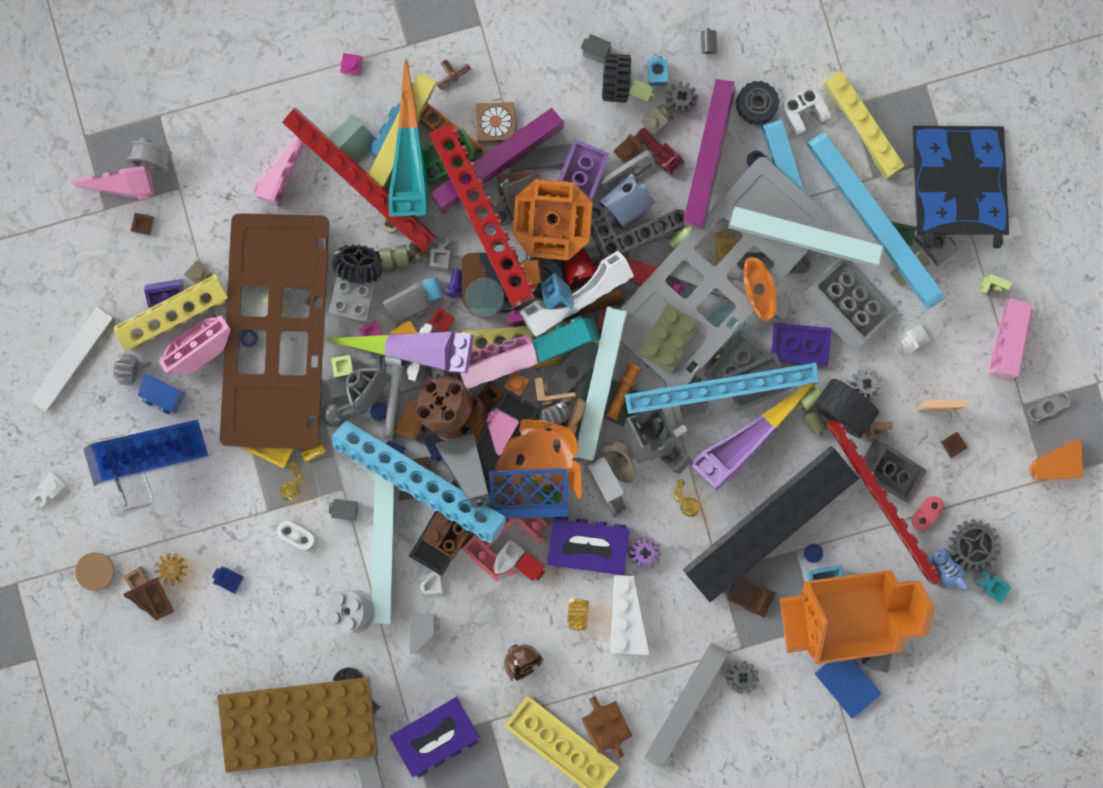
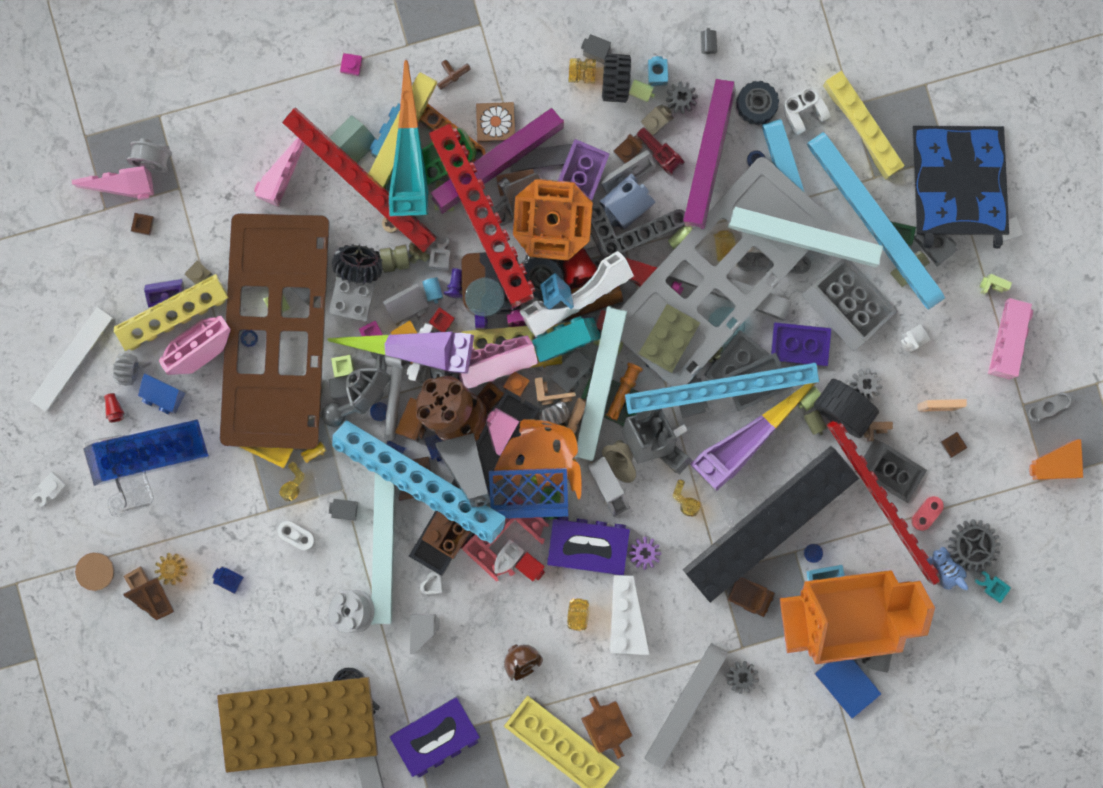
orange brick [518,260,542,288] -> none
orange piece [744,257,777,322] -> none
none -> red cone [104,393,125,423]
none -> dark purple beam [475,312,488,330]
none -> clear yellow wheel [568,58,596,84]

